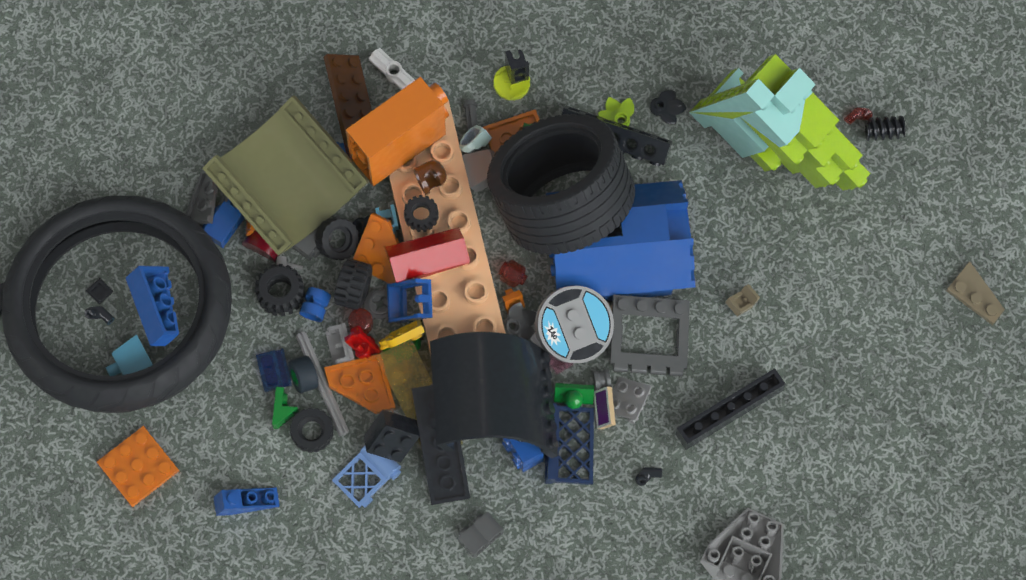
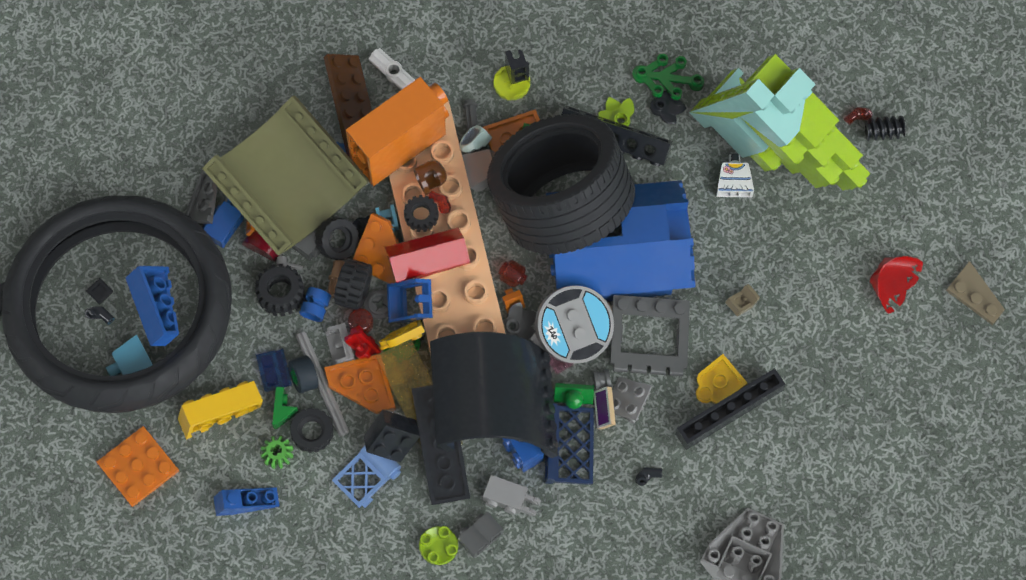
none -> yellow wedge [178,381,263,440]
none -> bright green gear [261,436,294,469]
none -> medium nougat axle [327,260,344,298]
none -> lime dish [419,526,458,565]
none -> clear red arm [429,191,451,214]
none -> light grey hinge [483,475,541,516]
none -> green plant [632,54,704,100]
none -> yellow plate [696,354,748,404]
none -> white torso [716,153,754,197]
none -> red piece [869,256,923,314]

